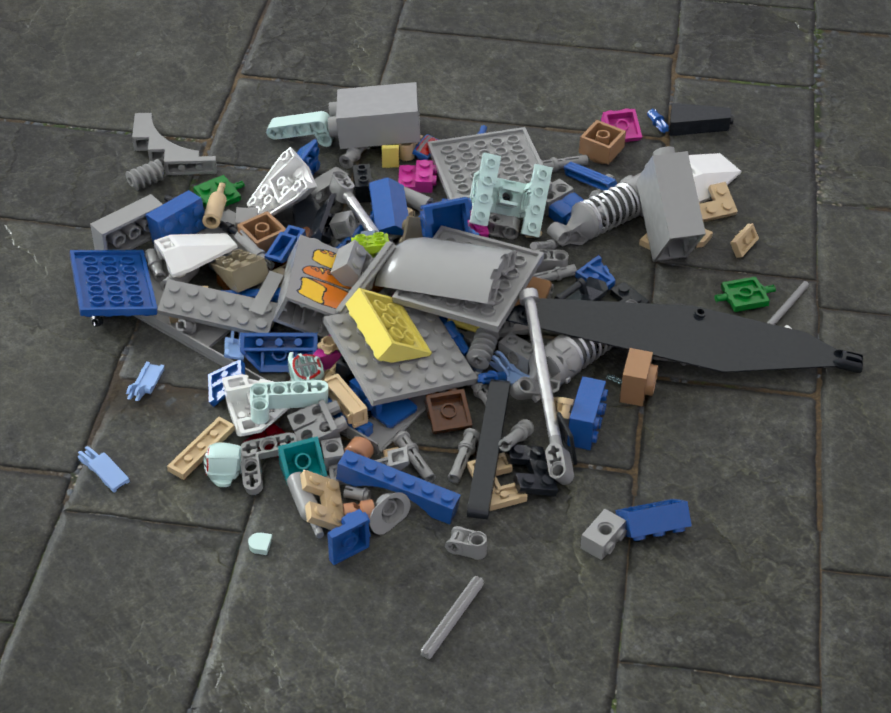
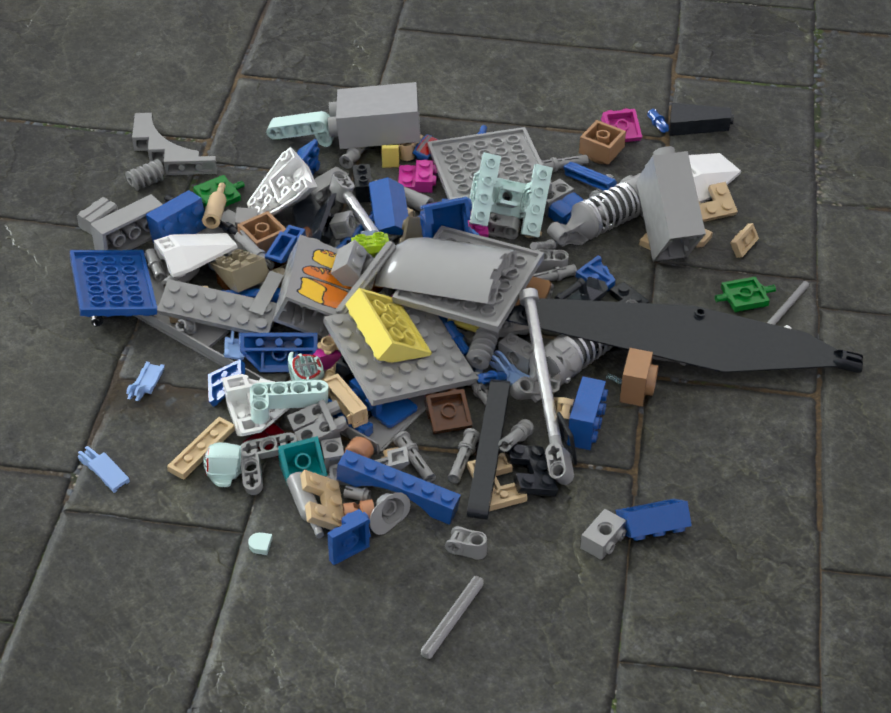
none -> light grey brick [77,197,118,235]

